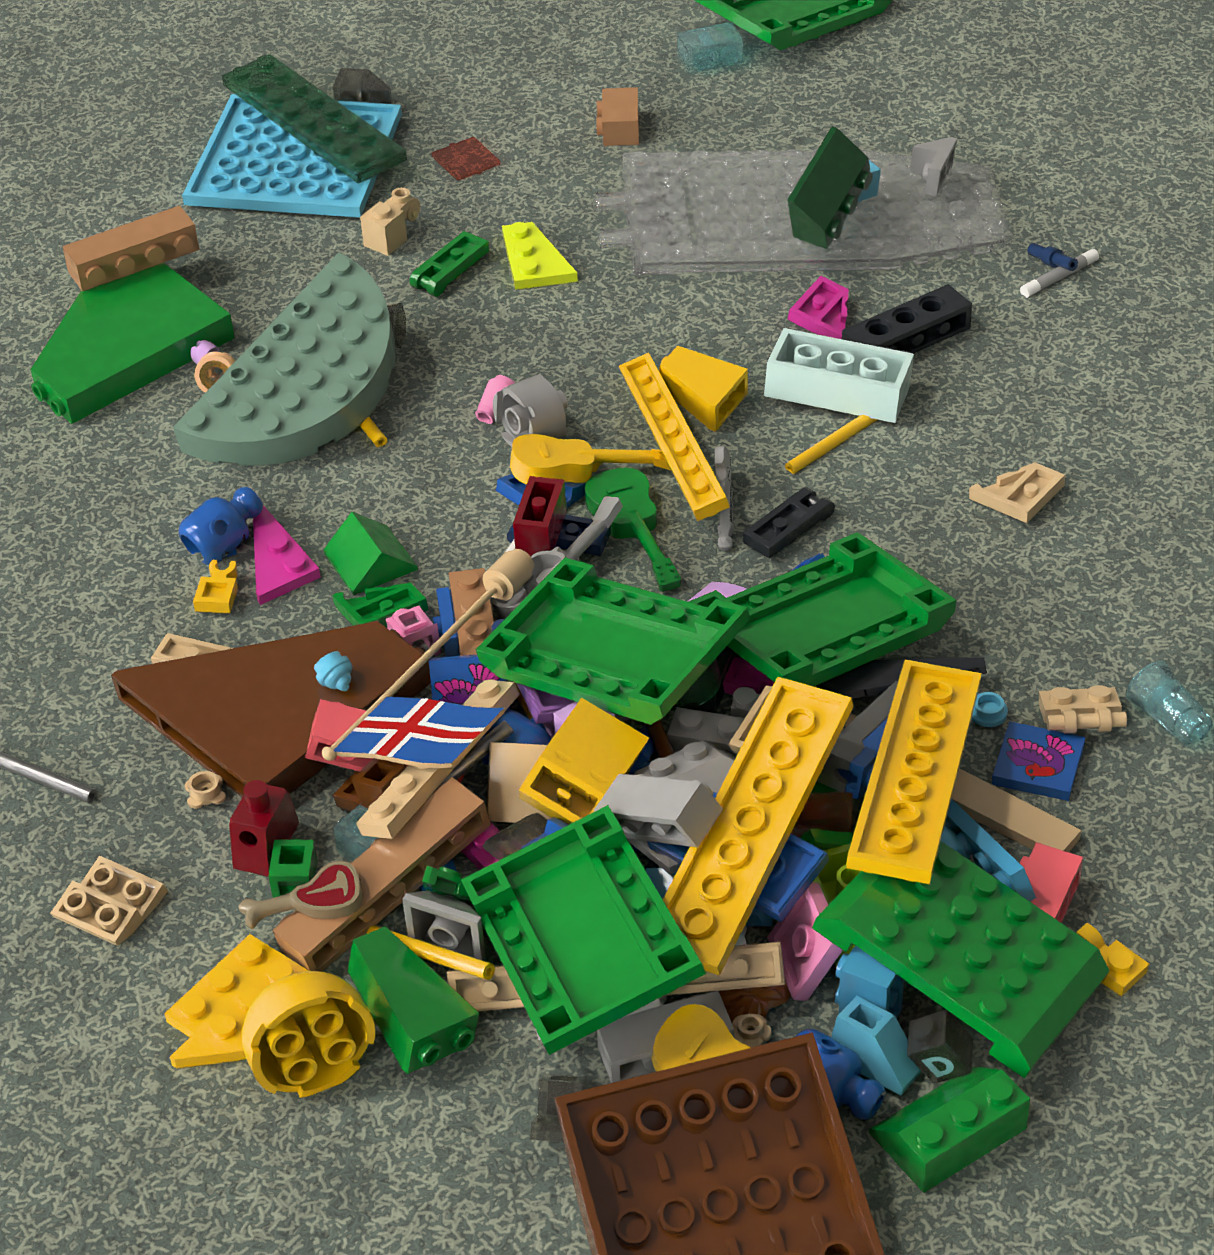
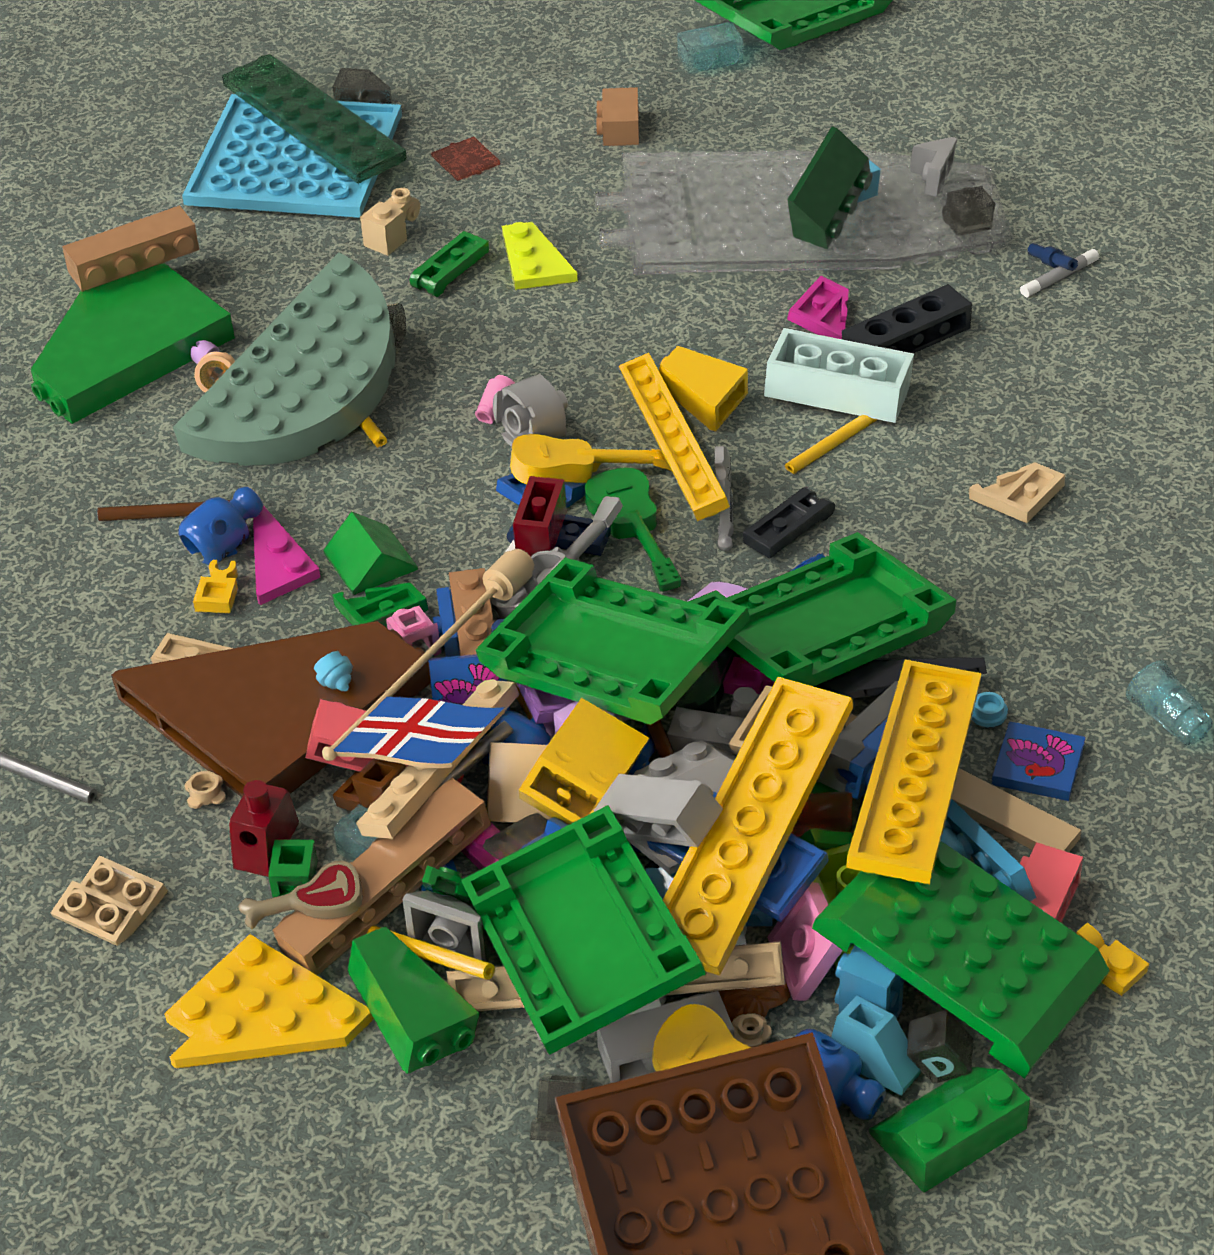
yellow cylinder [242,971,375,1098] -> none
tan plate [1039,685,1127,734] -> none
none -> reddish brown piece [97,500,230,521]
none -> clear smoke brick [942,186,996,236]

